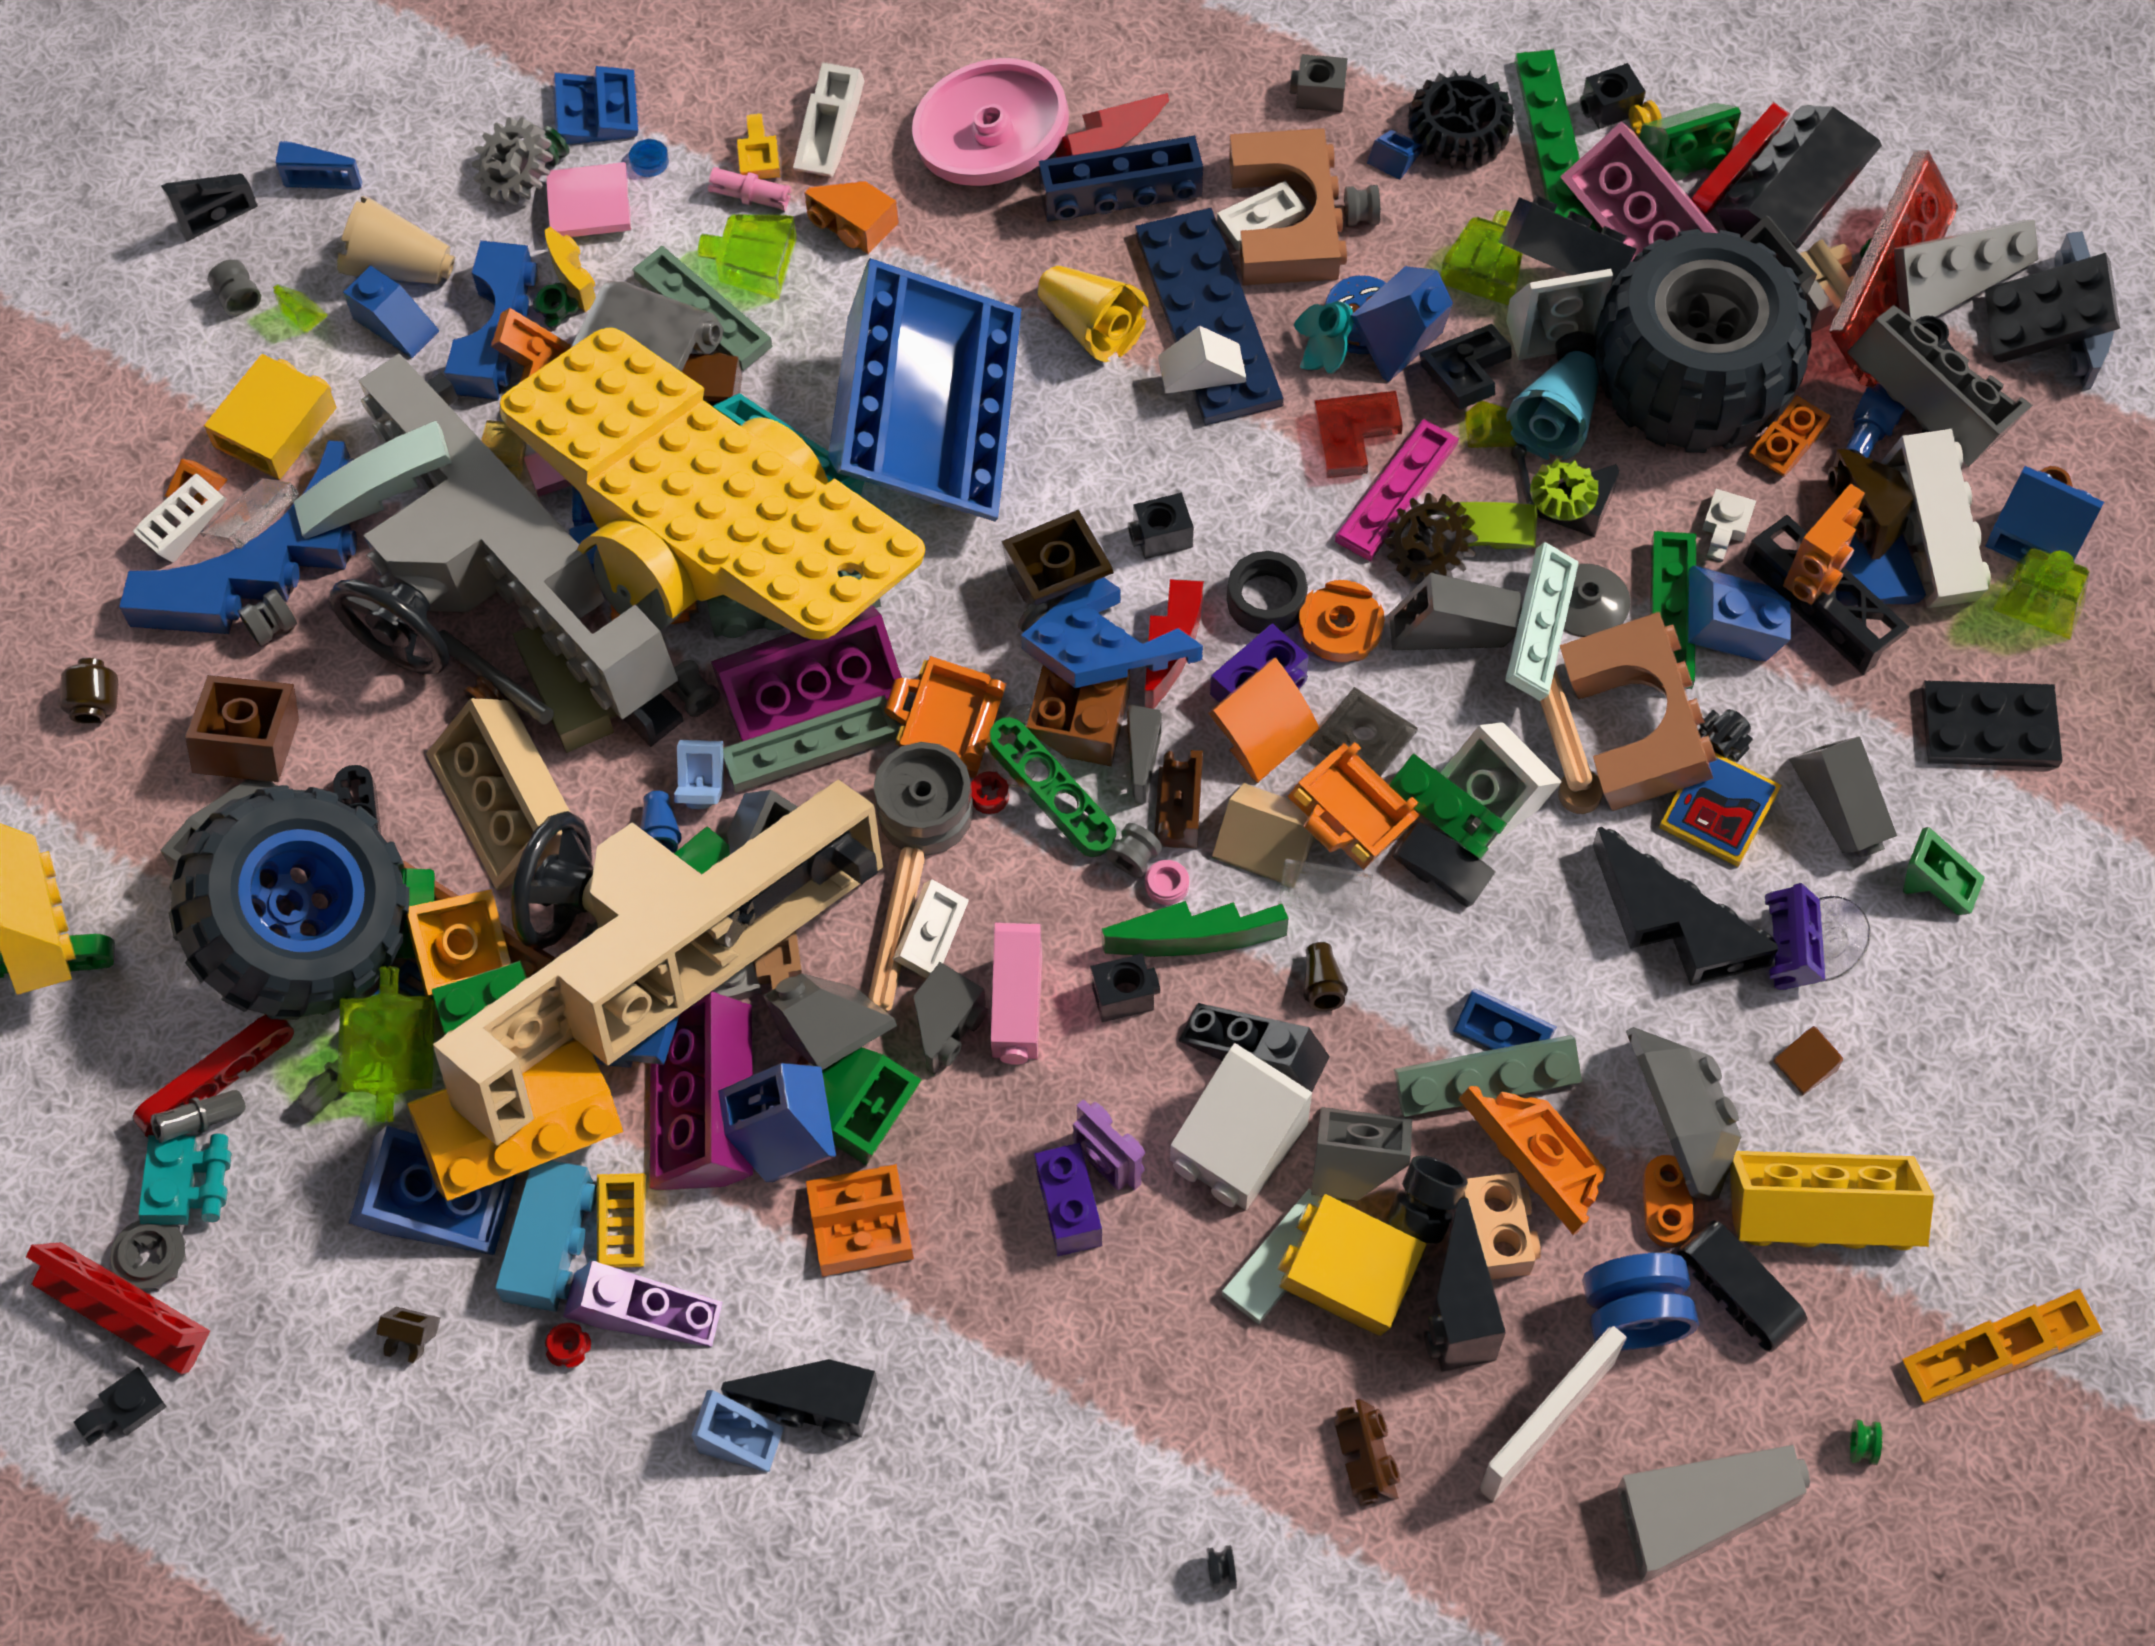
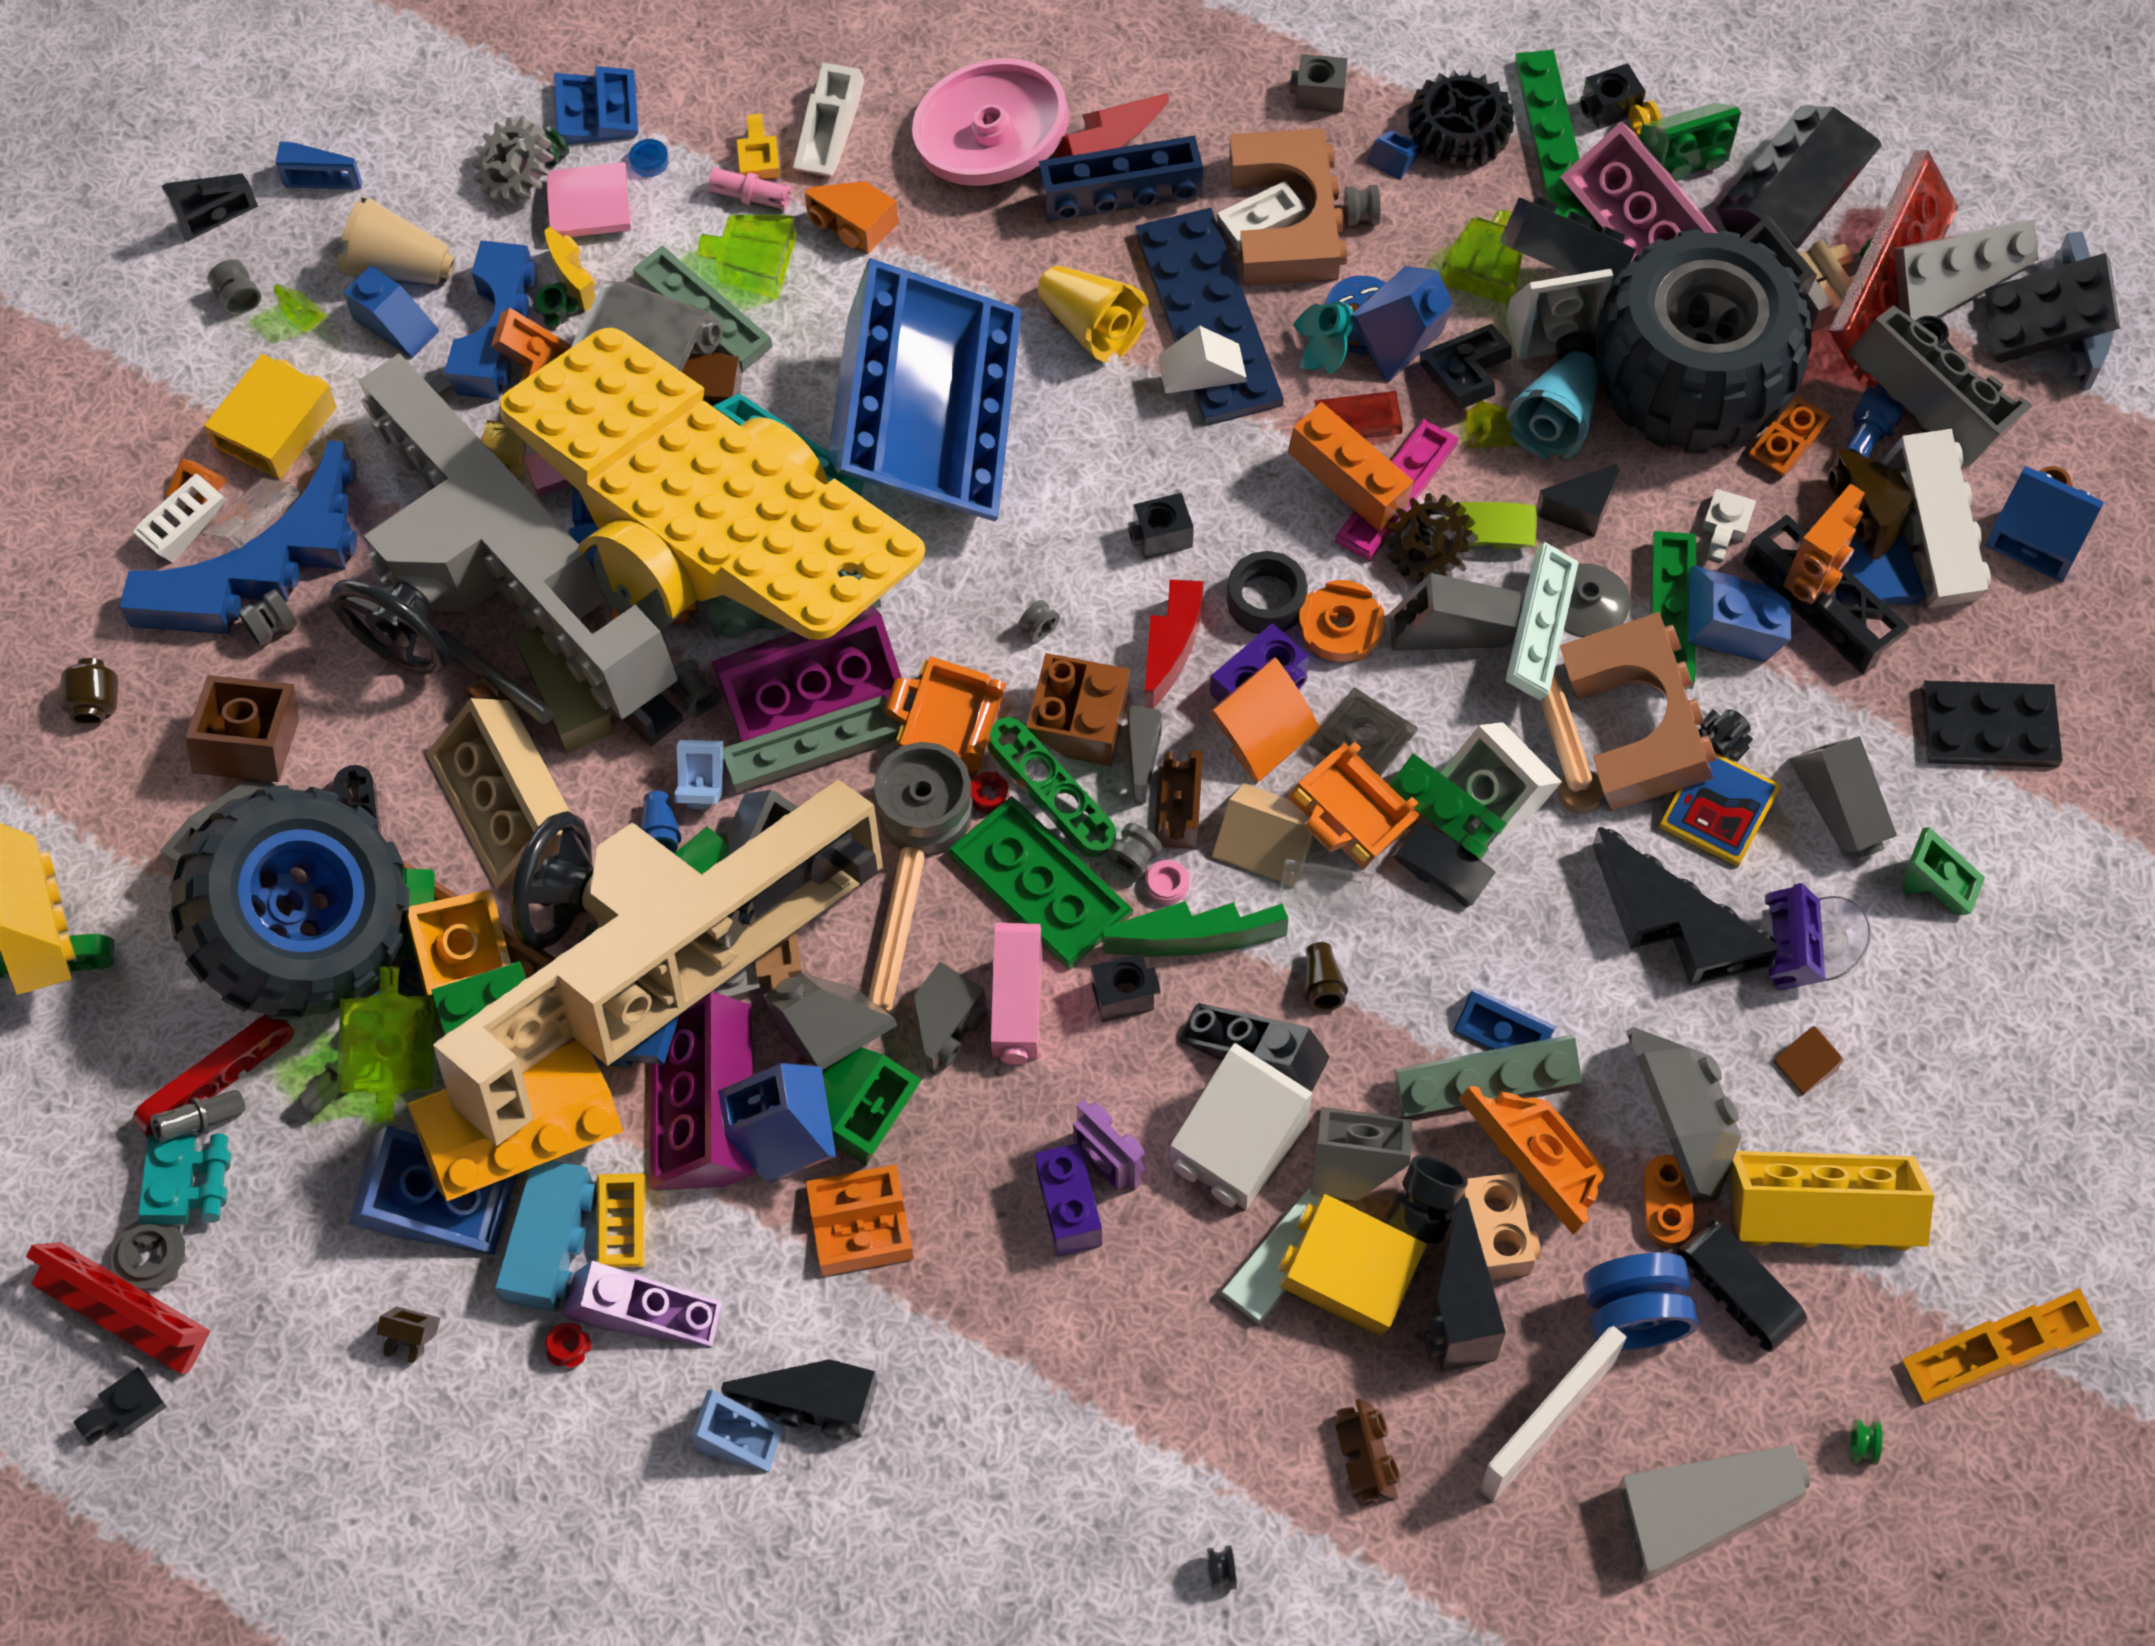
light aqua slope [294,421,452,540] -> none
white plate [892,879,969,978] -> none
dark brown slope [1001,509,1114,606] -> none
blue wing [1021,577,1203,688] -> none
black hinge [1511,444,1538,518] -> none
lime gear [1530,458,1598,520] -> none
red beam [1691,102,1791,217] -> none
clear neon green torso [1993,549,2090,639] -> none
none -> green tile [948,795,1133,970]
none -> orange brick [1288,402,1414,531]

